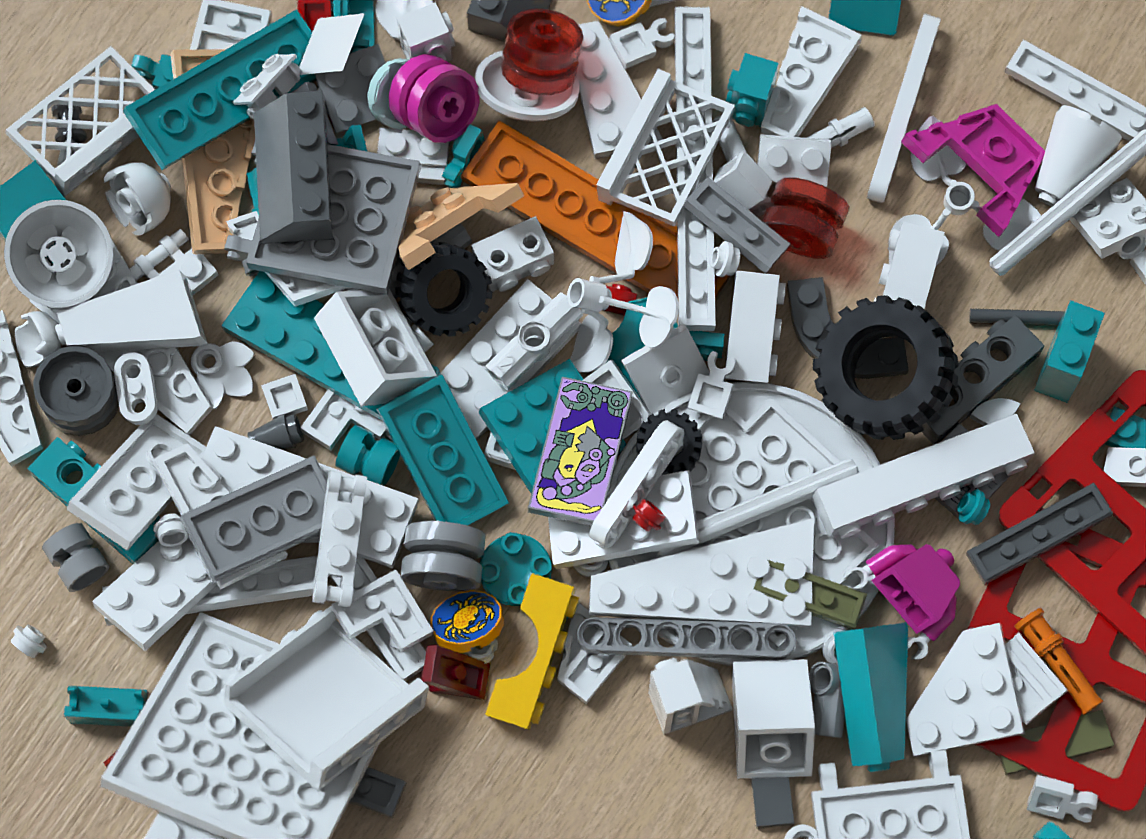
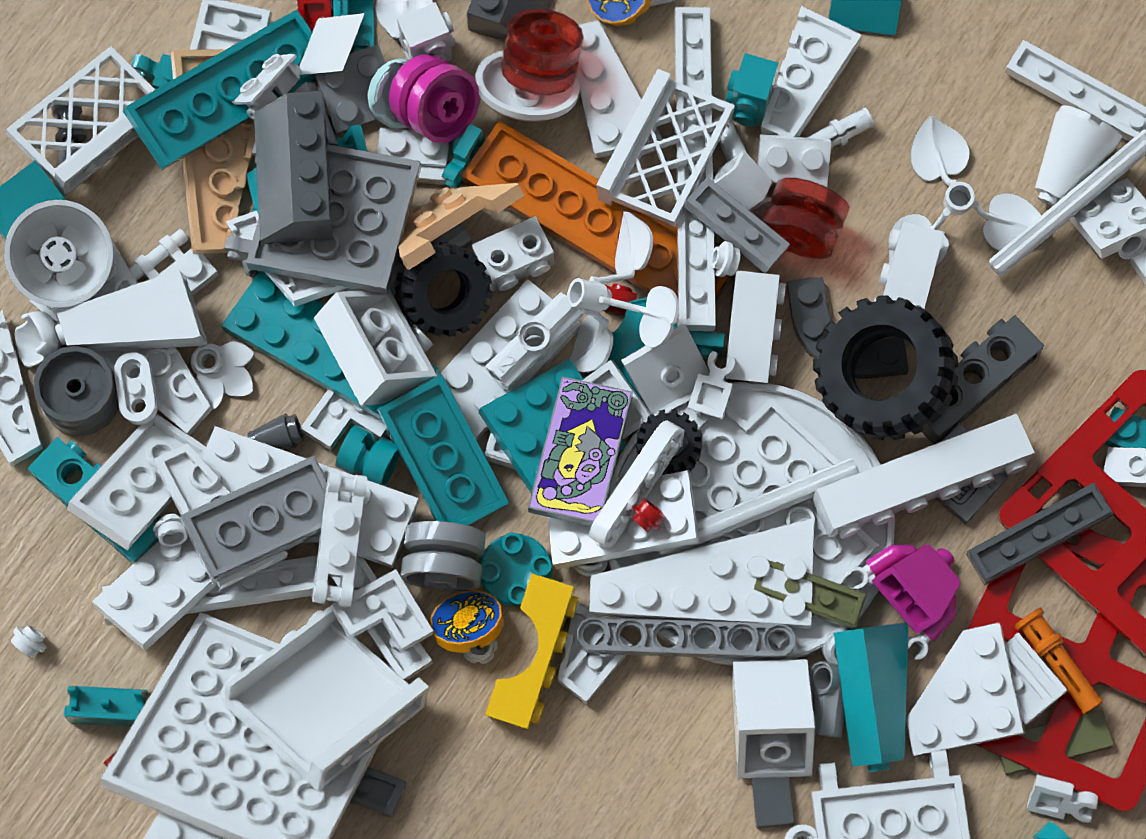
light grey wheel [42,523,110,592] -> none
white cylinder [104,163,171,235] -> none
white plate [261,374,308,419] -> none
dark red slope [421,645,490,700] -> none
white plate [609,18,675,69] -> none
white wedge [648,658,733,734] -> none
white beam [867,14,941,203] -> none
dark pink wing [901,104,1045,237] -> none
teal plate [957,489,990,525] -> none
dark grey bar [969,308,1065,325] -> none
white tile [970,398,1020,426] -> none
teal brick [1034,300,1105,403] -> none

